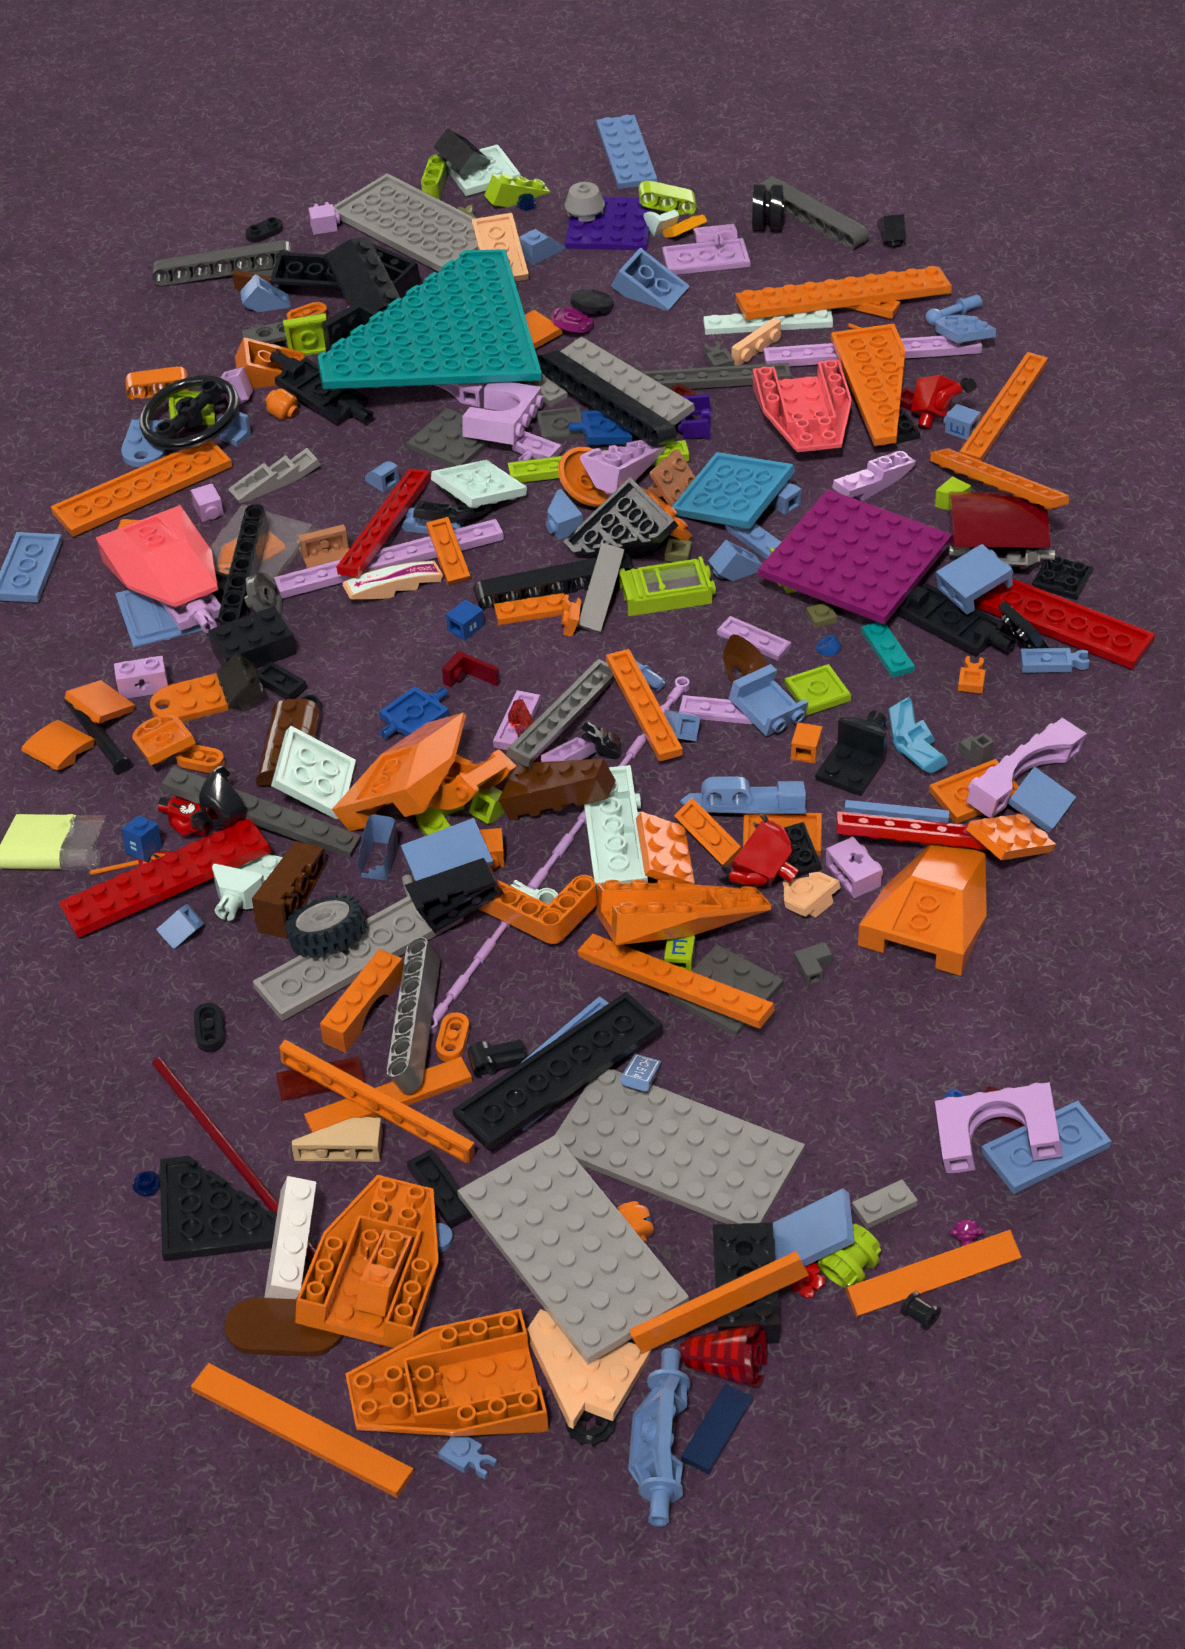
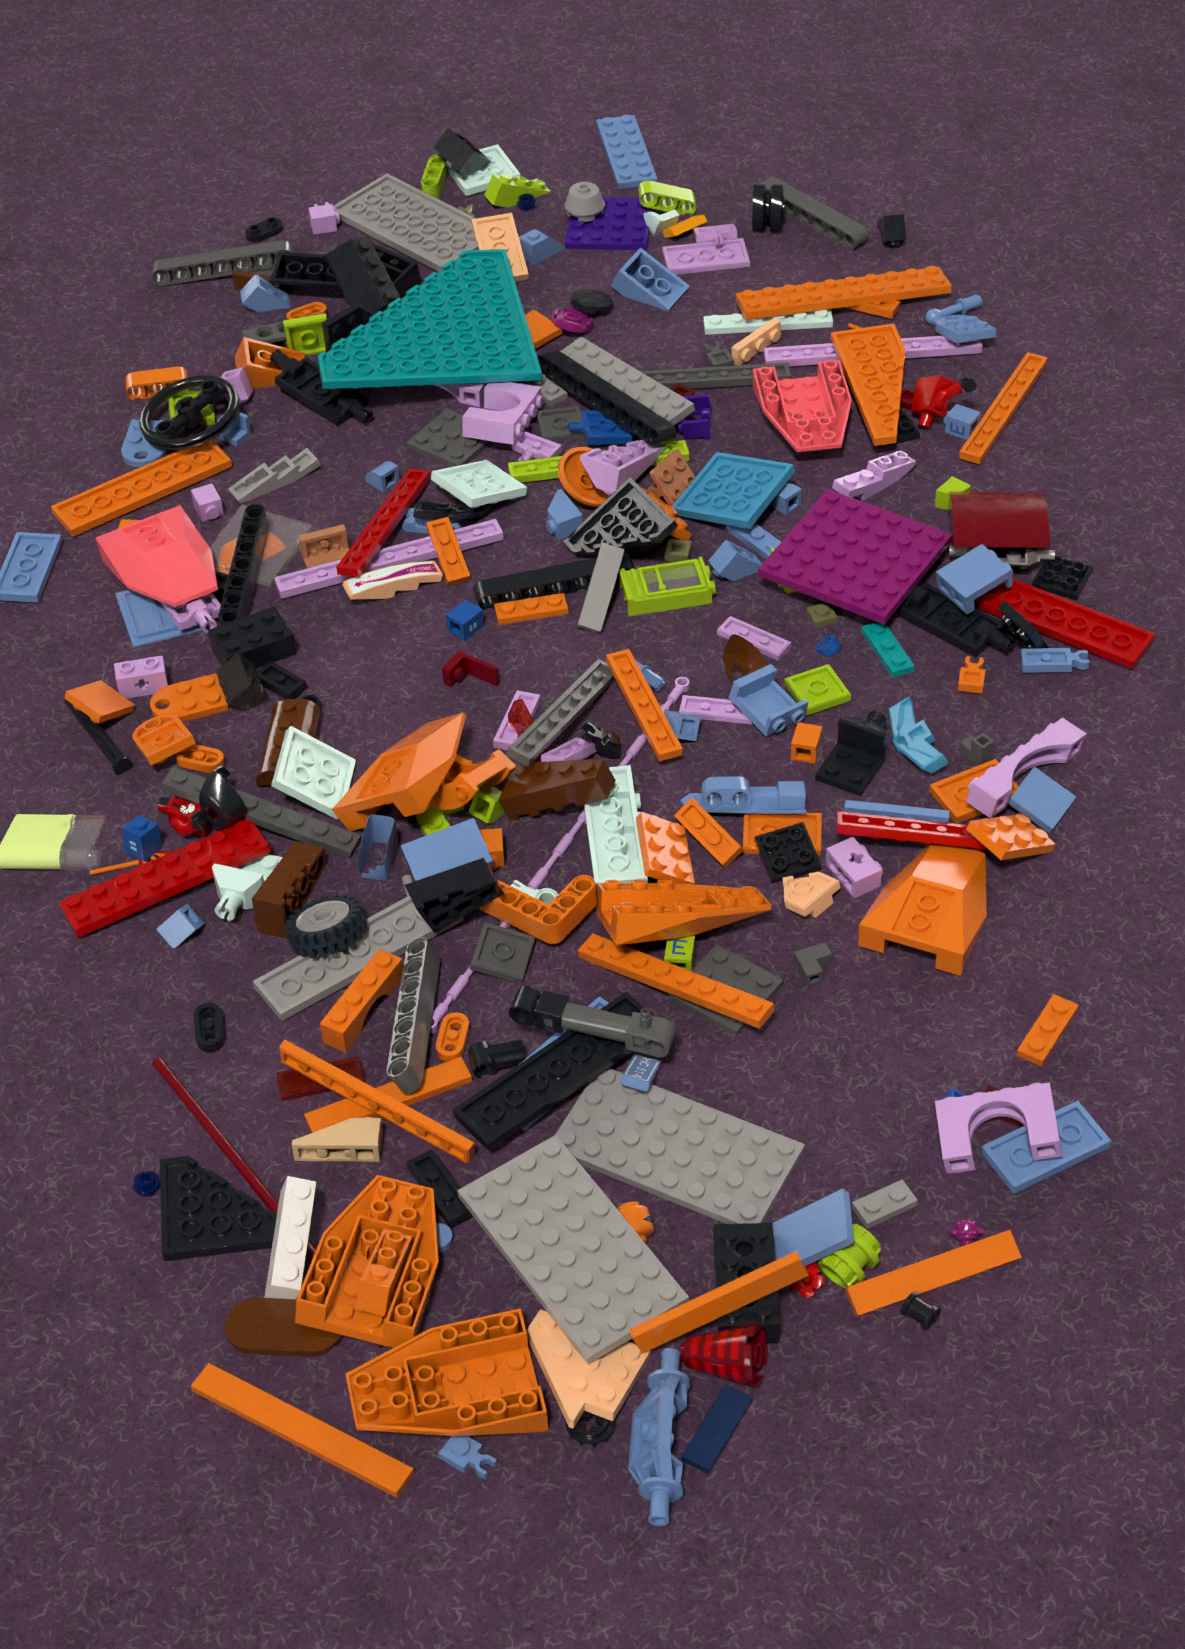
orange slope [21,720,94,770] -> none
dark grey plate [245,572,282,614] -> none
orange head [265,388,299,421] -> none
blue plate [379,686,449,739] -> none
orange plate [560,595,581,636] -> none
red torso [717,814,799,886] -> none
orange plate [930,448,1069,510] -> none
none -> dark grey tile [470,922,535,983]
none -> dark grey piece [508,986,677,1057]
none -> orange plate [1017,994,1079,1067]

